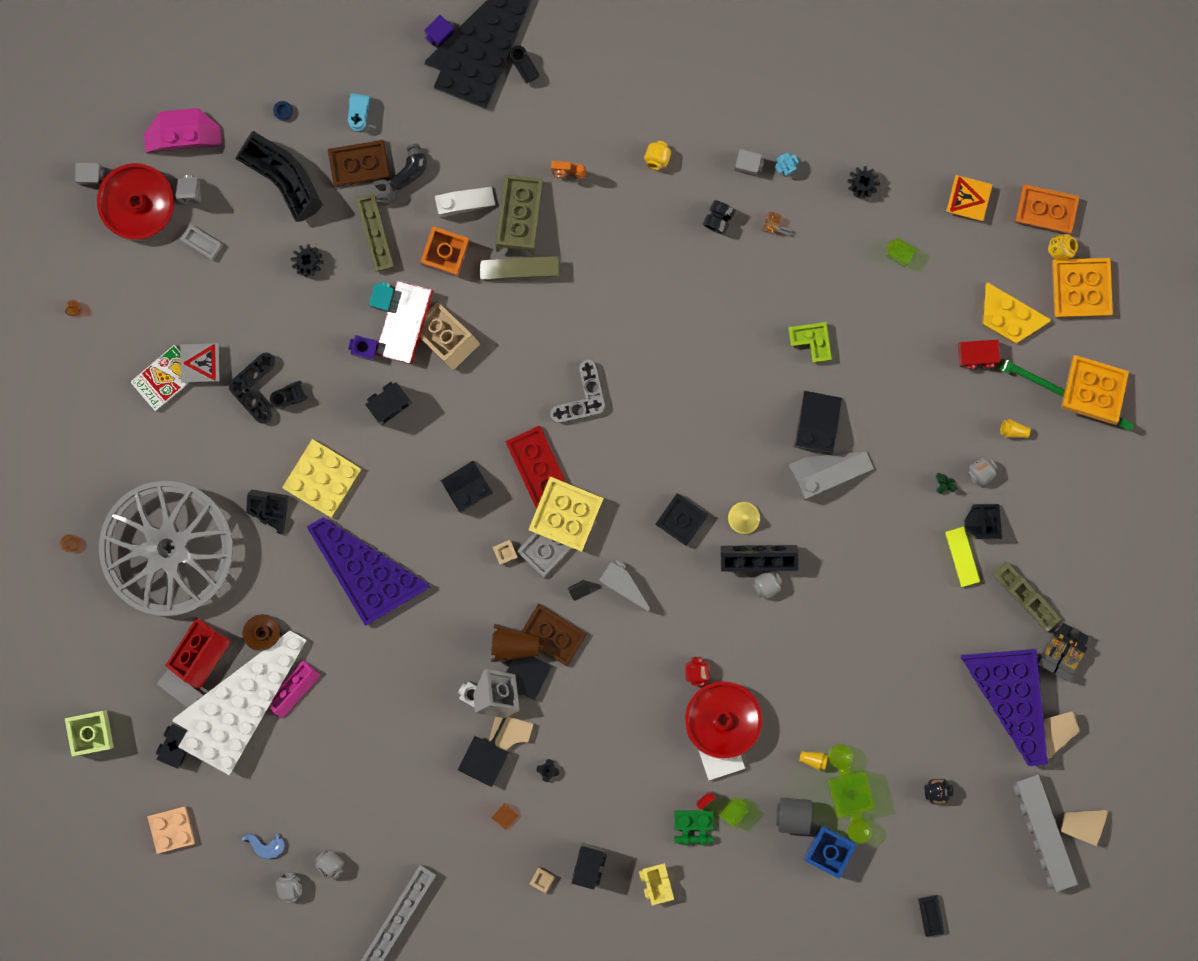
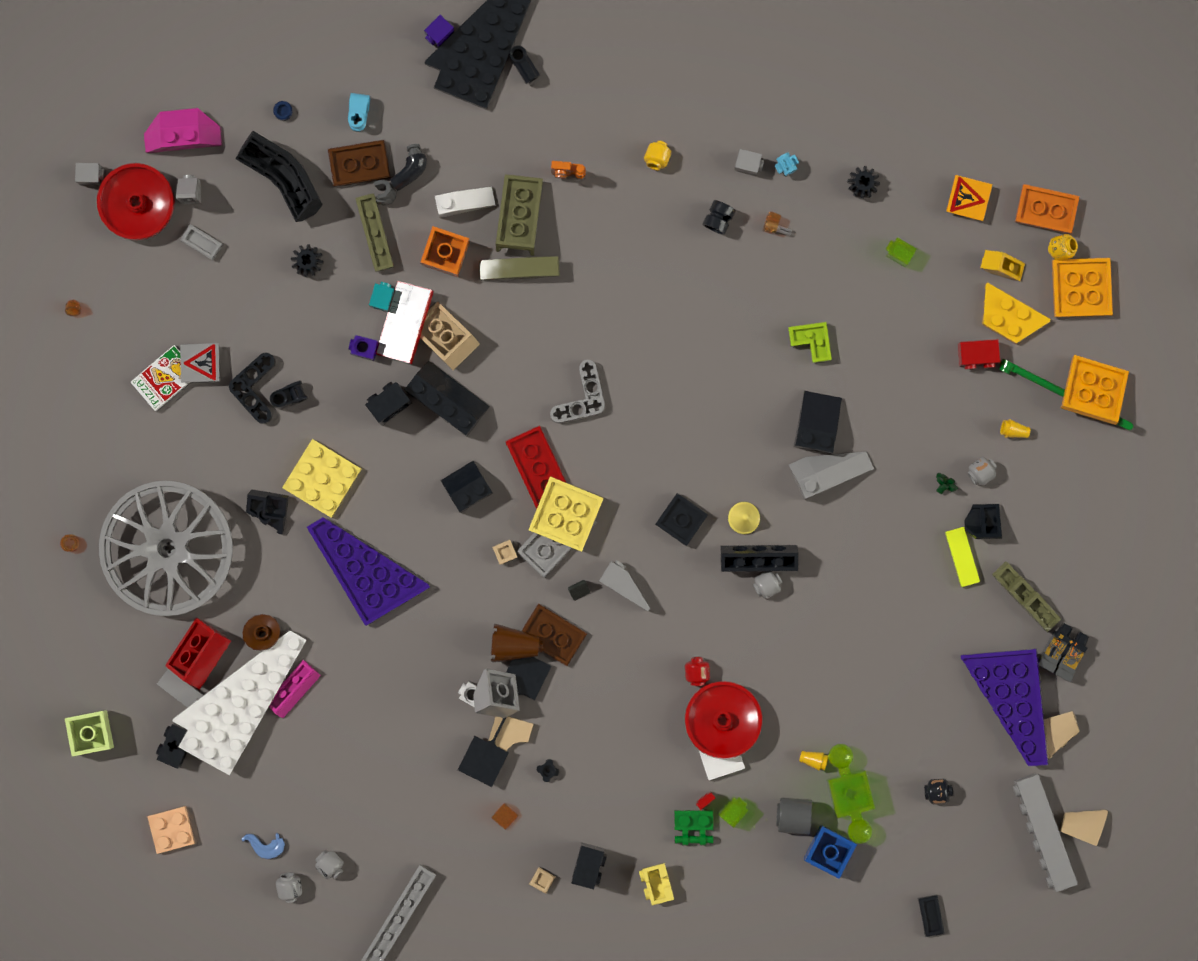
none -> black slope [404,361,490,437]
none -> yellow slope [980,250,1025,281]

